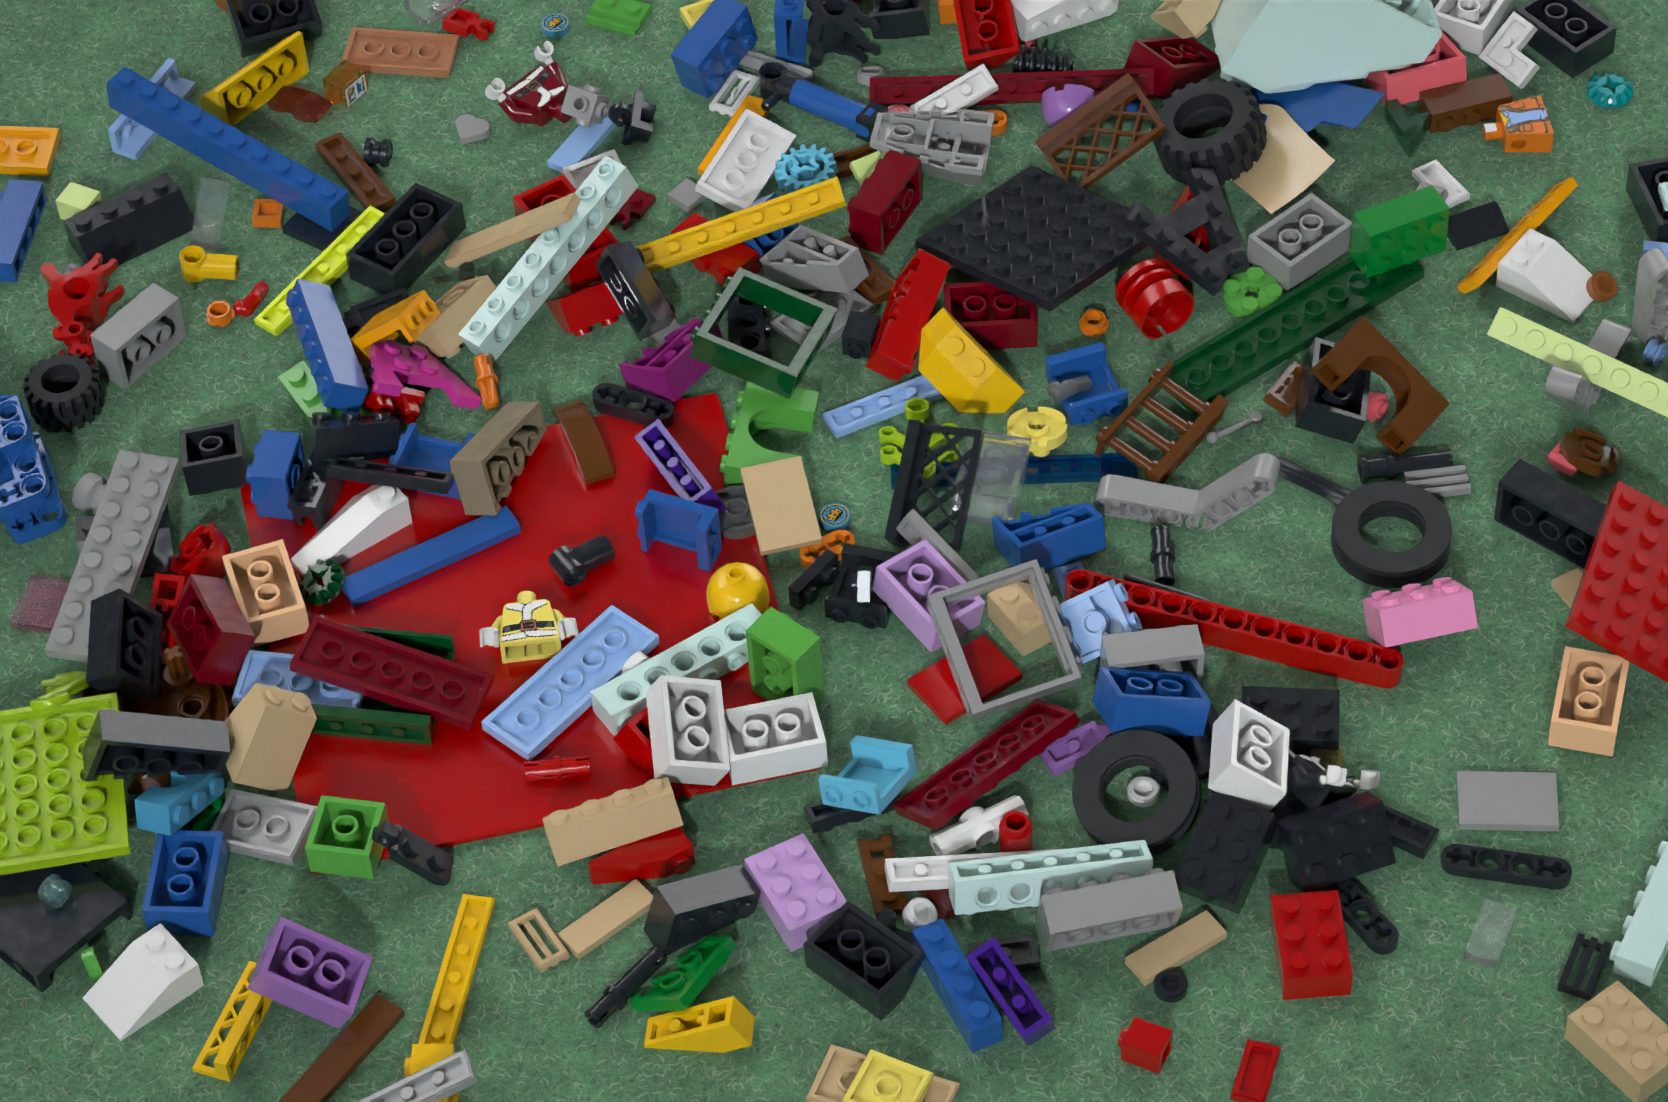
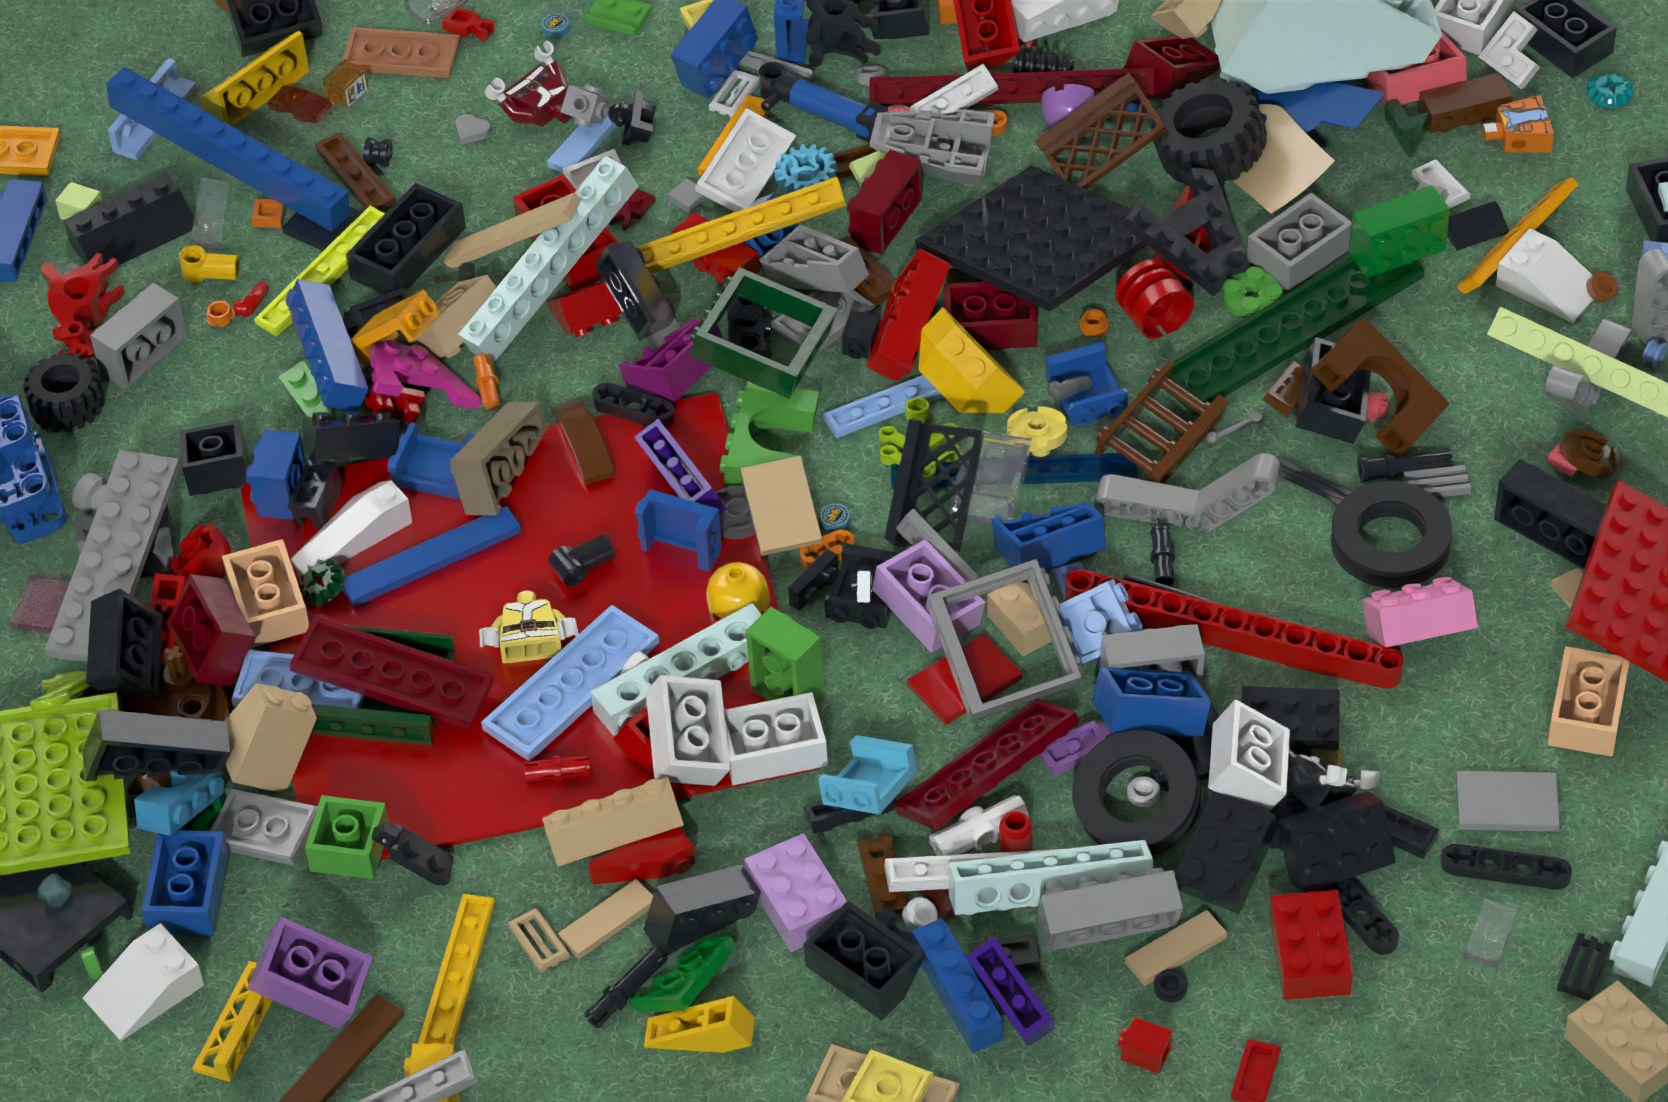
black tile [326,456,454,494] -> none

